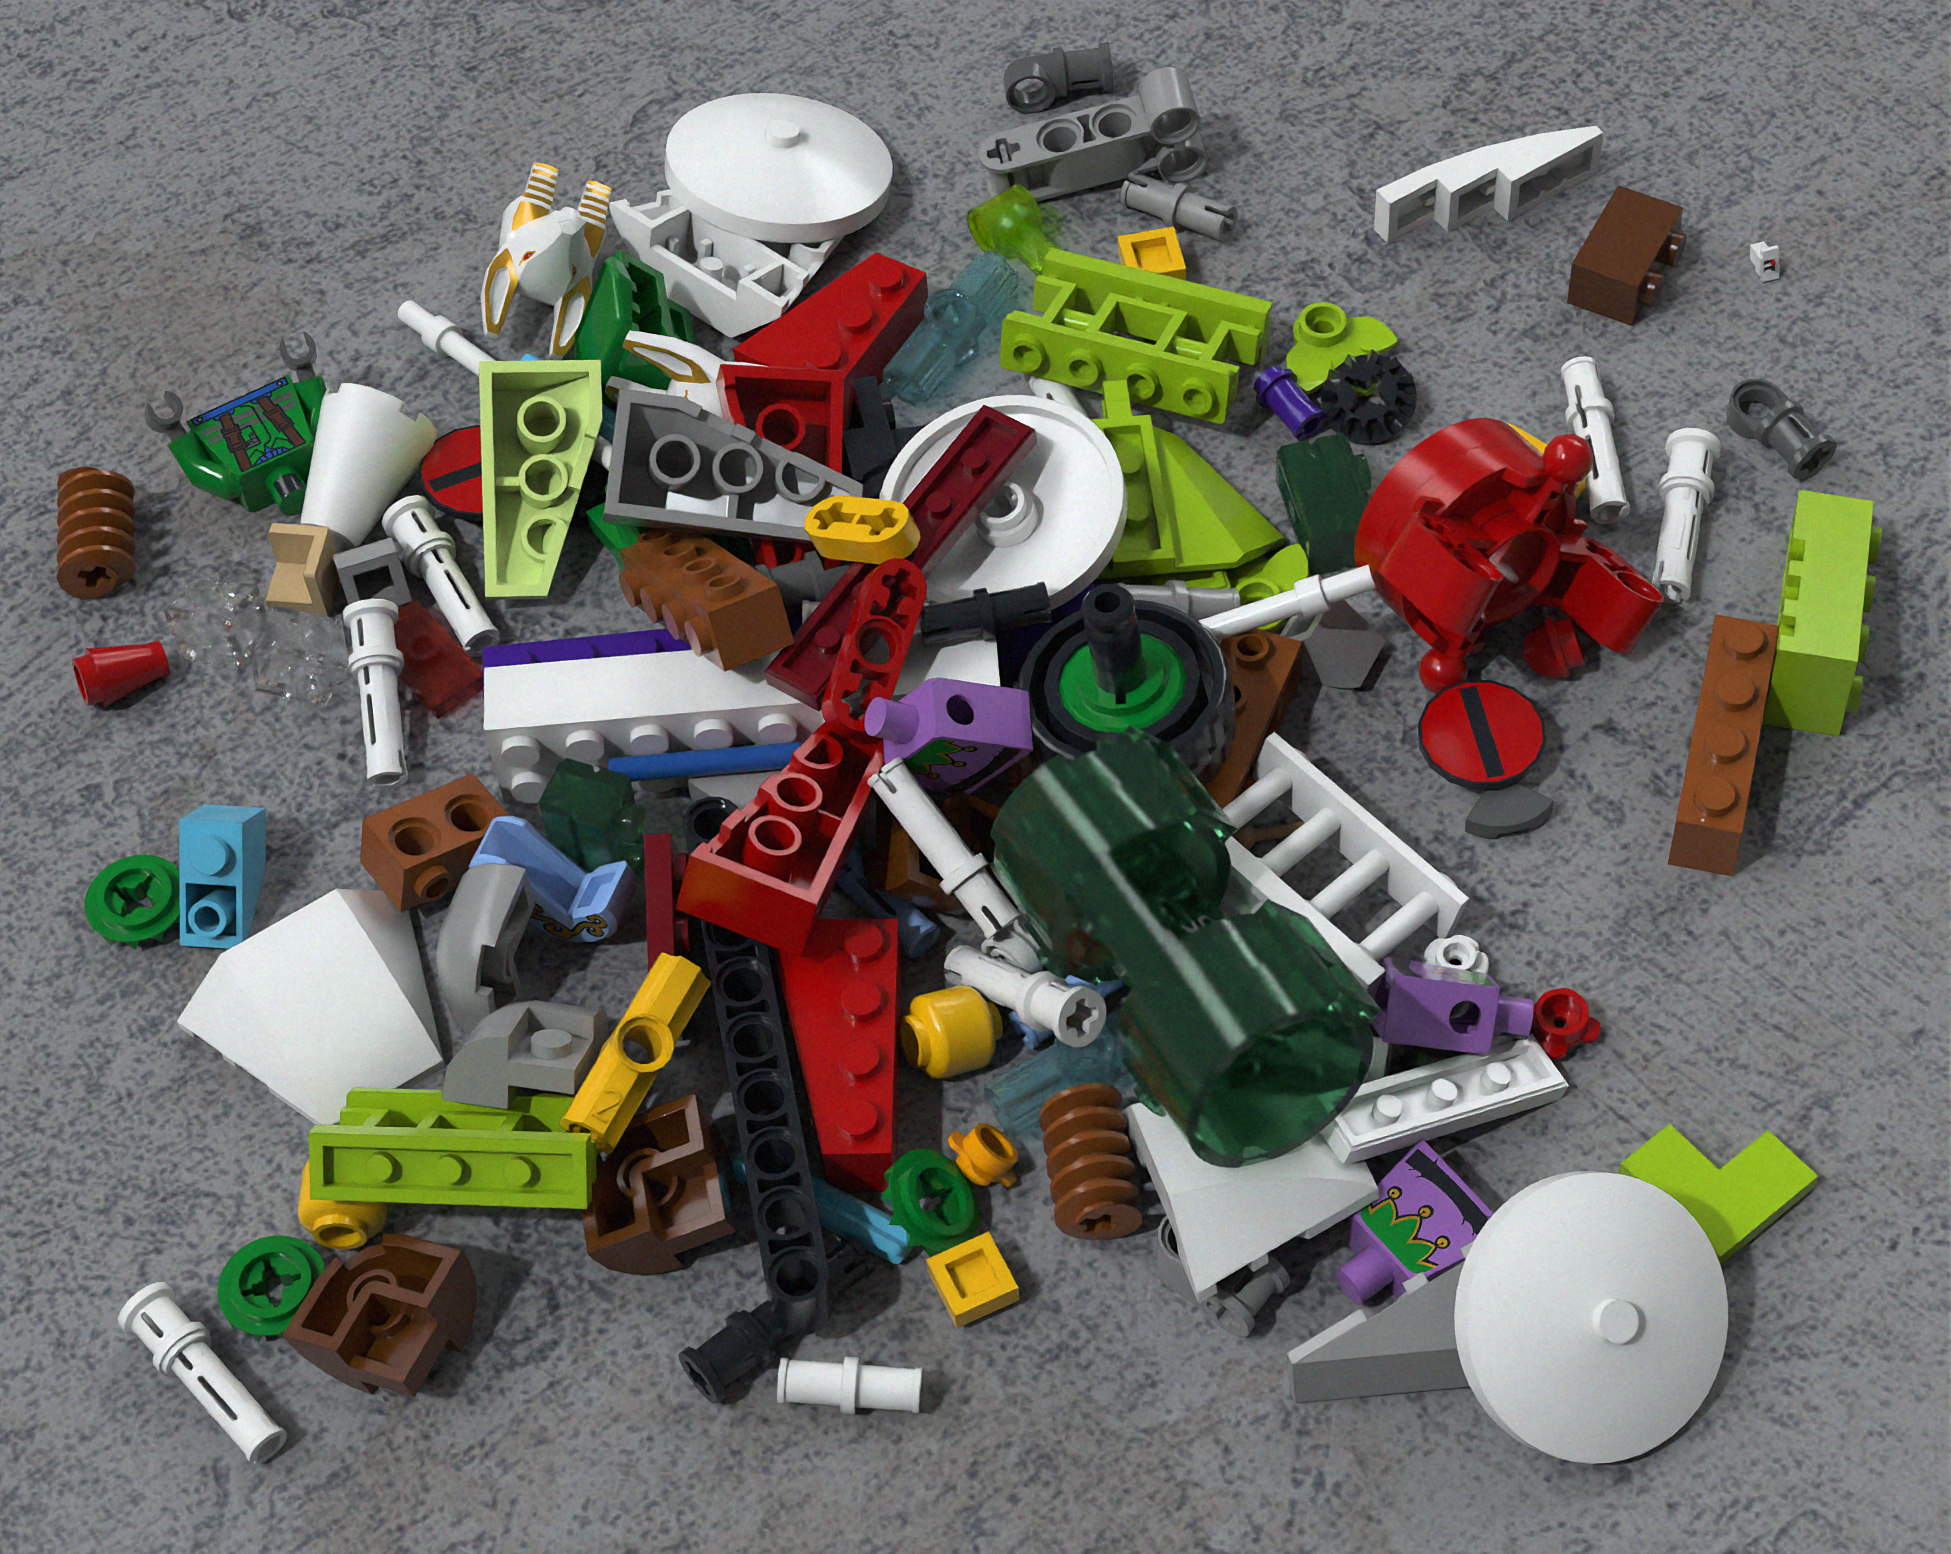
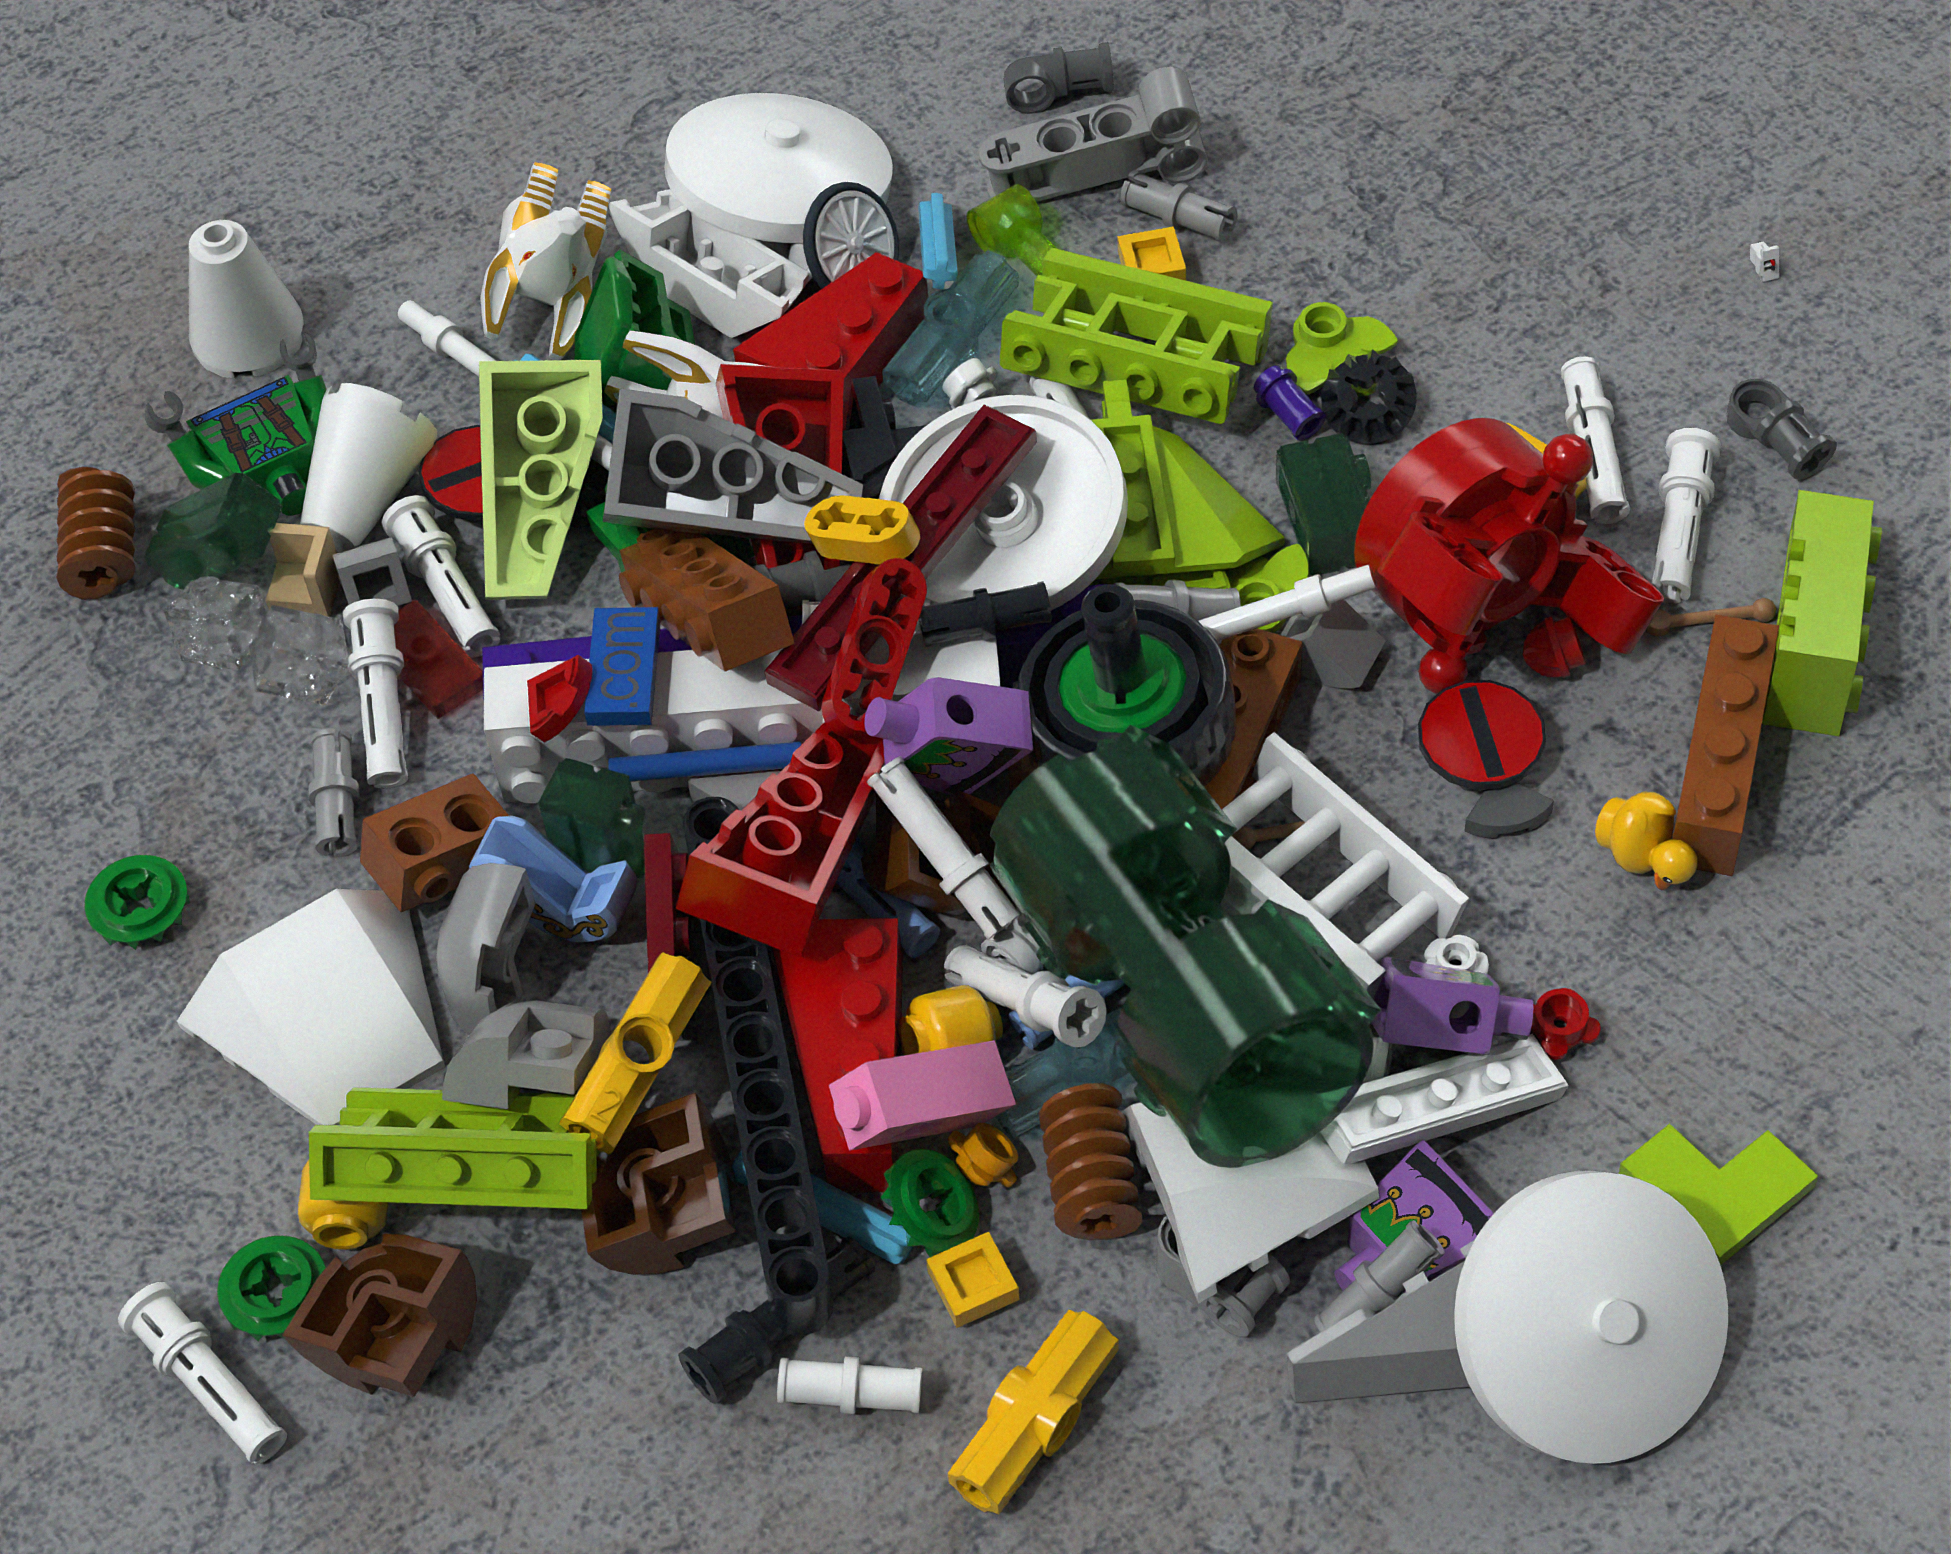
red cone [72,640,170,707] -> none
medium azure slope [179,804,266,949] -> none
white slope [1374,126,1603,243] -> none
reddish brown brick [1567,185,1687,326] -> none
none -> clear green brick [144,472,283,591]
none -> white cone [189,220,304,378]
none -> light grey pin [308,728,360,857]
none -> red tile [527,655,592,743]
none -> blue tile [584,607,661,726]
none -> white wheel [803,182,899,289]
none -> bright pink brick [829,1040,1016,1151]
none -> medium azure axle [918,193,958,289]
none -> white plate [942,358,997,409]
none -> yellow piece [947,1310,1119,1515]
none -> light grey pin [1314,1220,1445,1333]
none -> yellow animal [1595,791,1697,890]
none -> medium nougat hinge [1646,598,1776,636]

